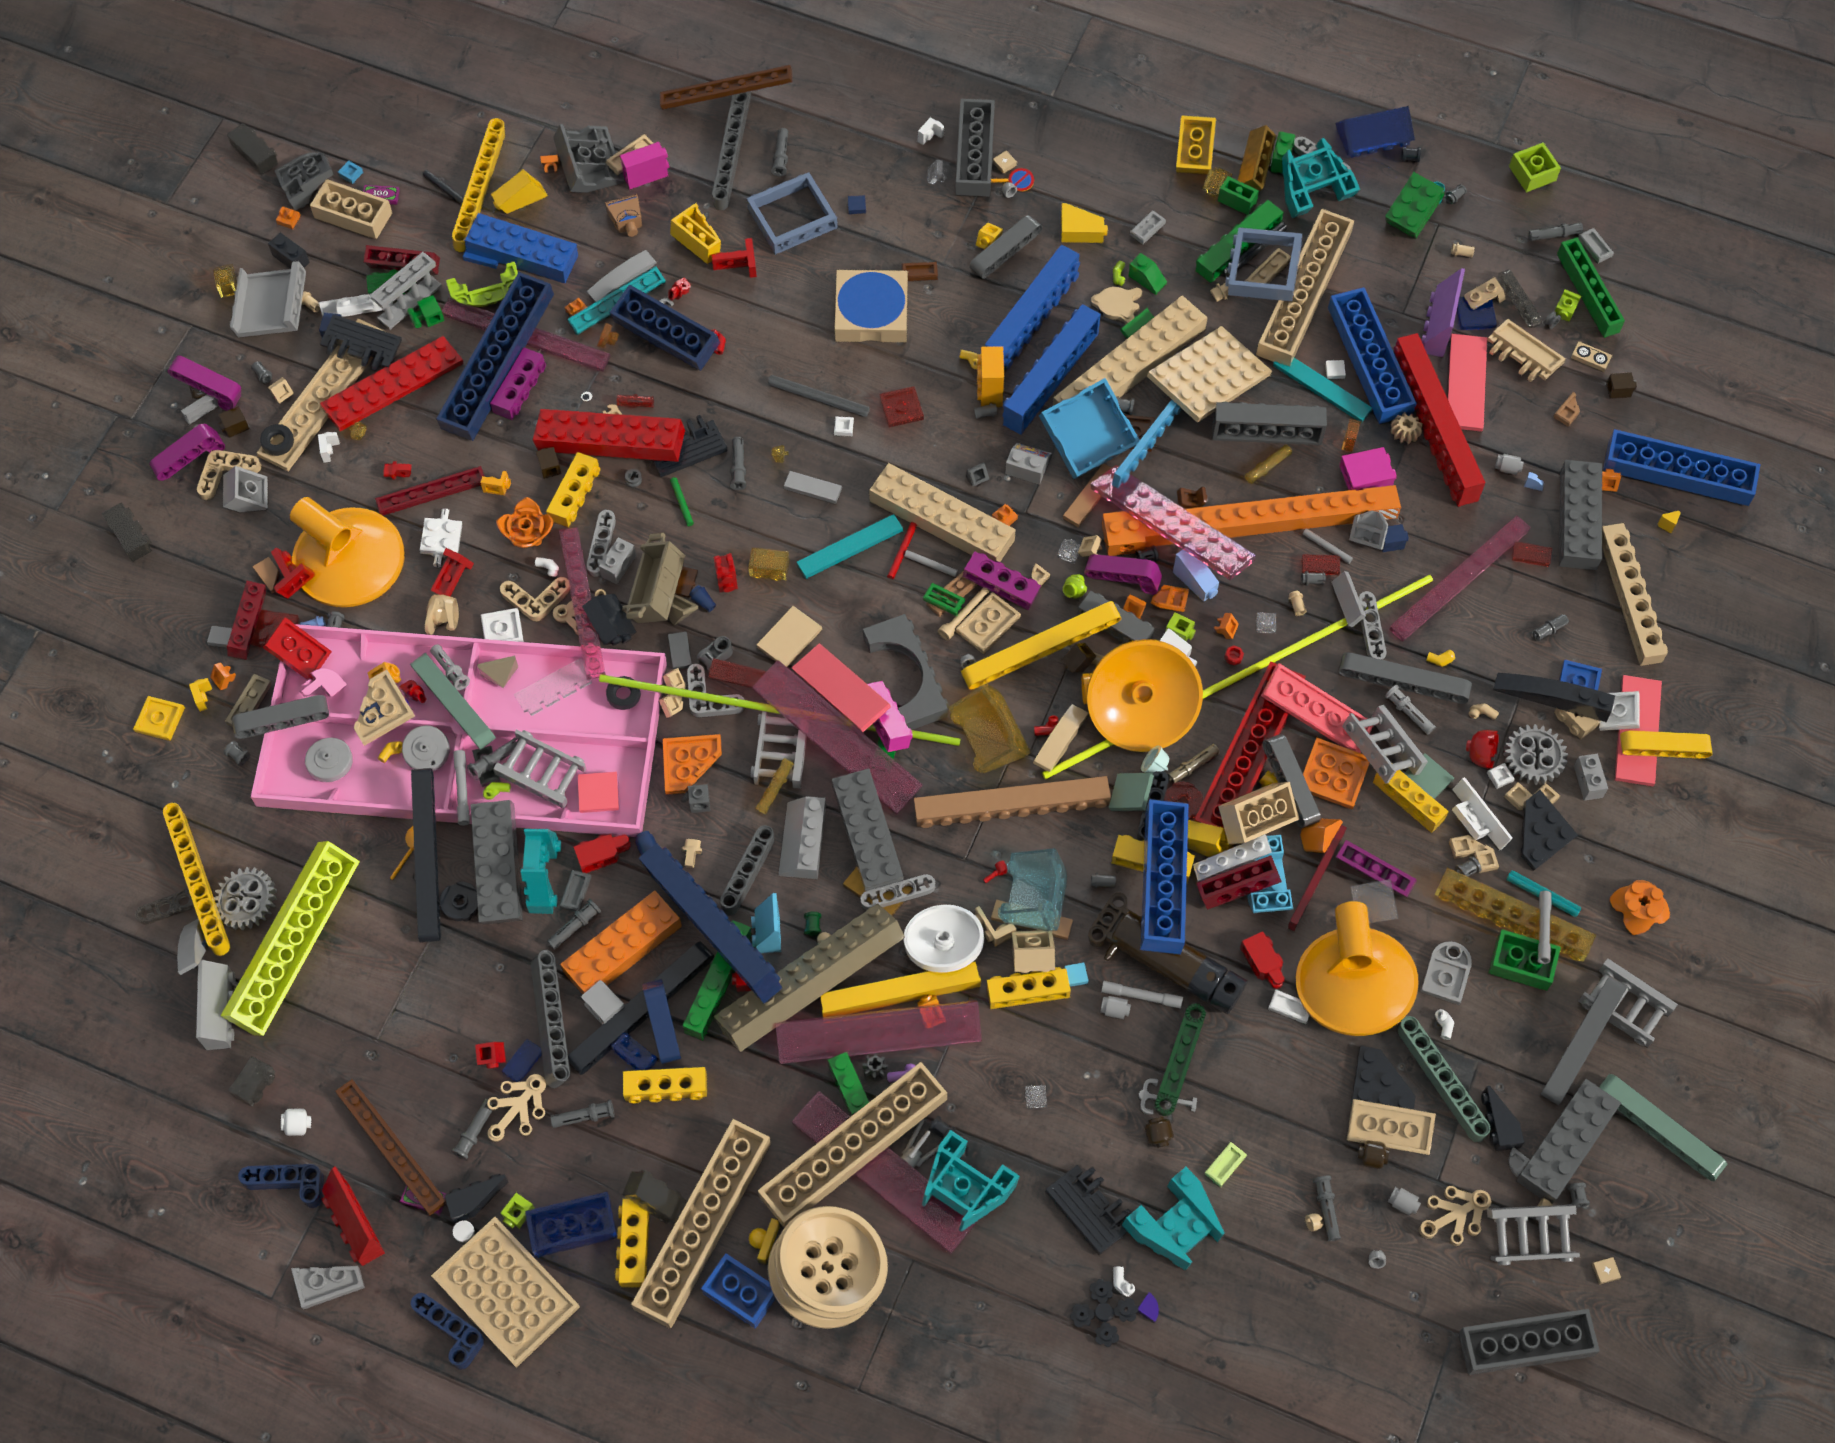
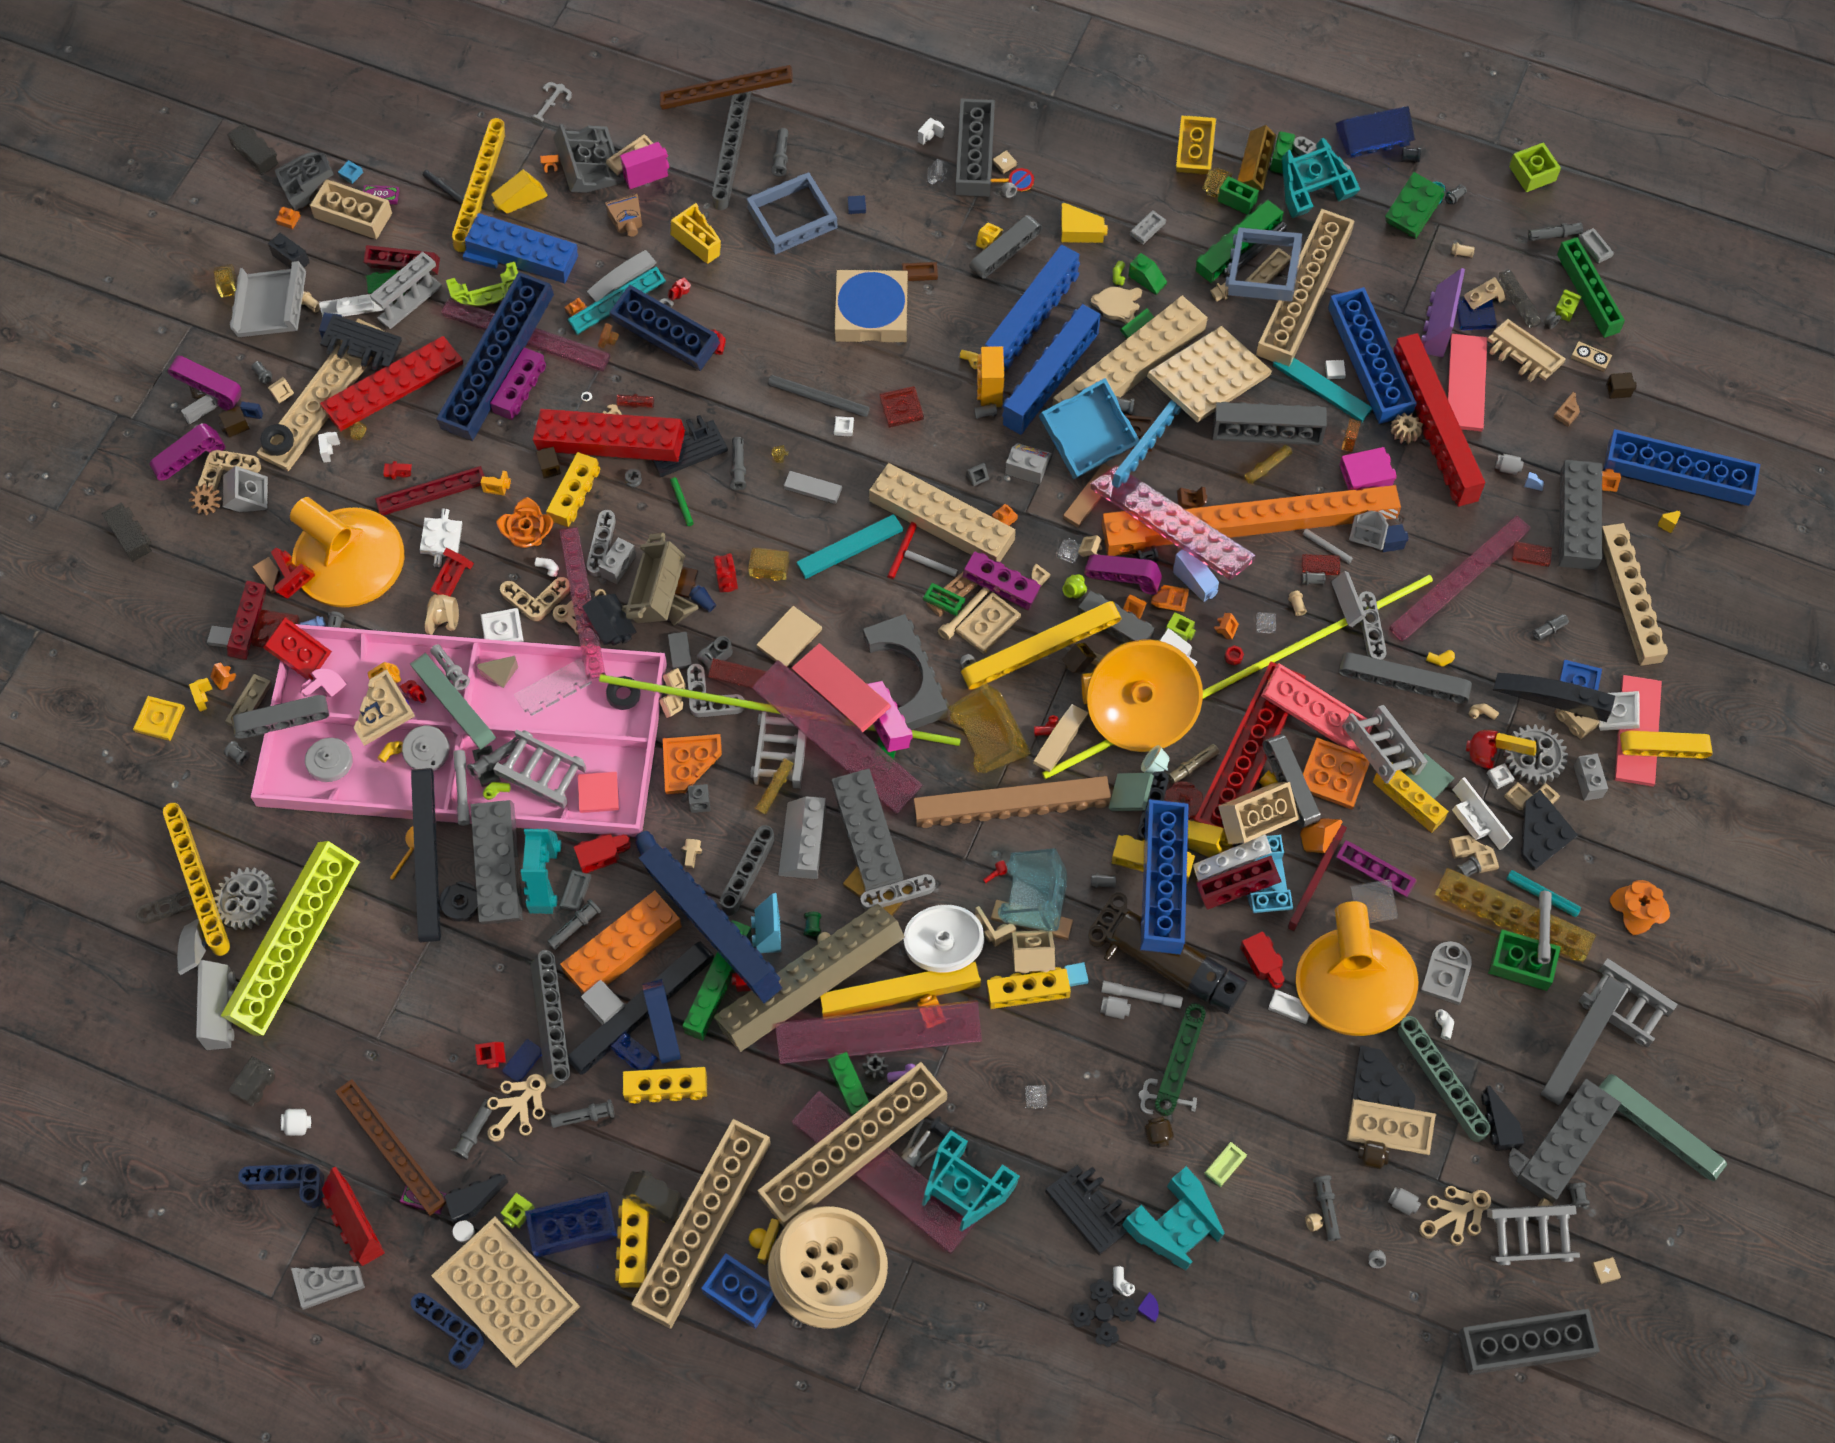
green brick [407,295,444,328] -> none
red bracket [711,238,757,278] -> none
light grey pin [1385,685,1436,735] -> none
none -> medium nougat gear [189,483,222,515]
none -> dark blue tile [240,401,263,419]
none -> light grey piece [532,82,572,122]
none -> yellow tile [1496,733,1536,756]

